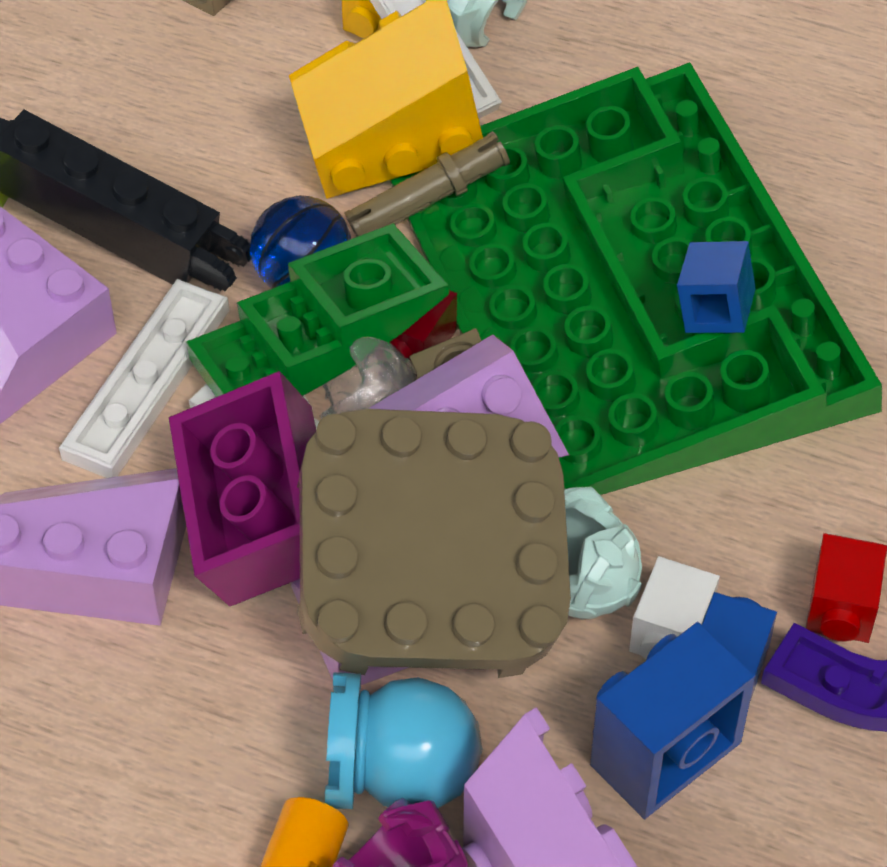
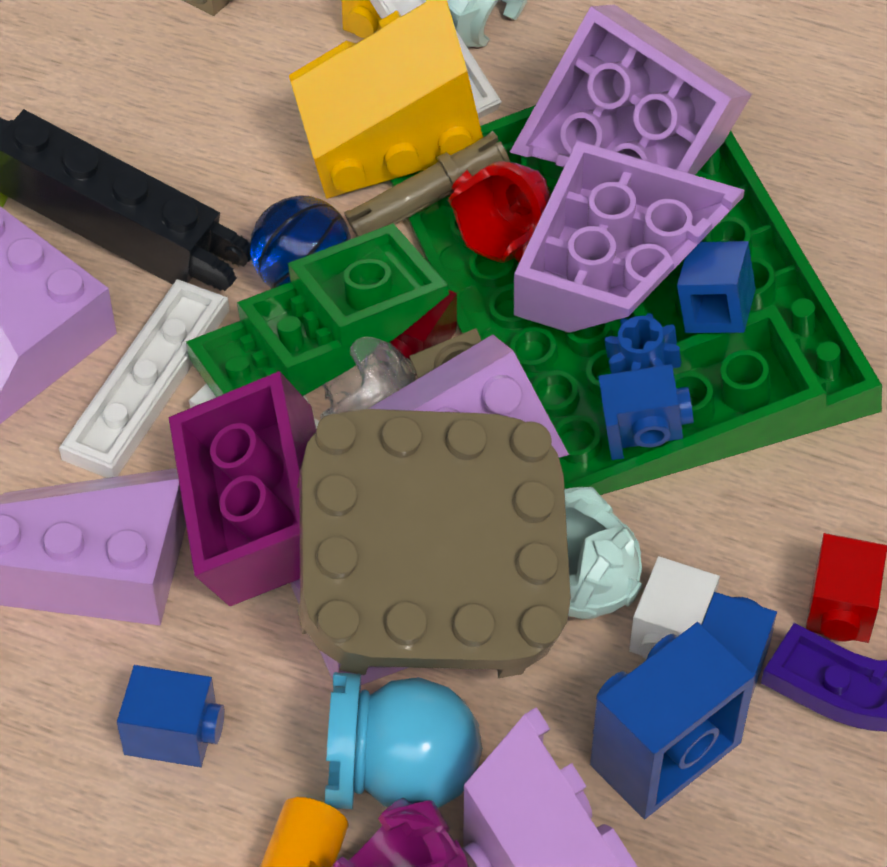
none -> blue brick [117,665,225,768]
none -> red cap [448,161,551,263]
none -> lavender wedge [510,4,752,175]
none -> lavender wedge [514,140,744,333]
none -> blue brick [598,364,694,460]
none -> blue gear [605,313,682,374]

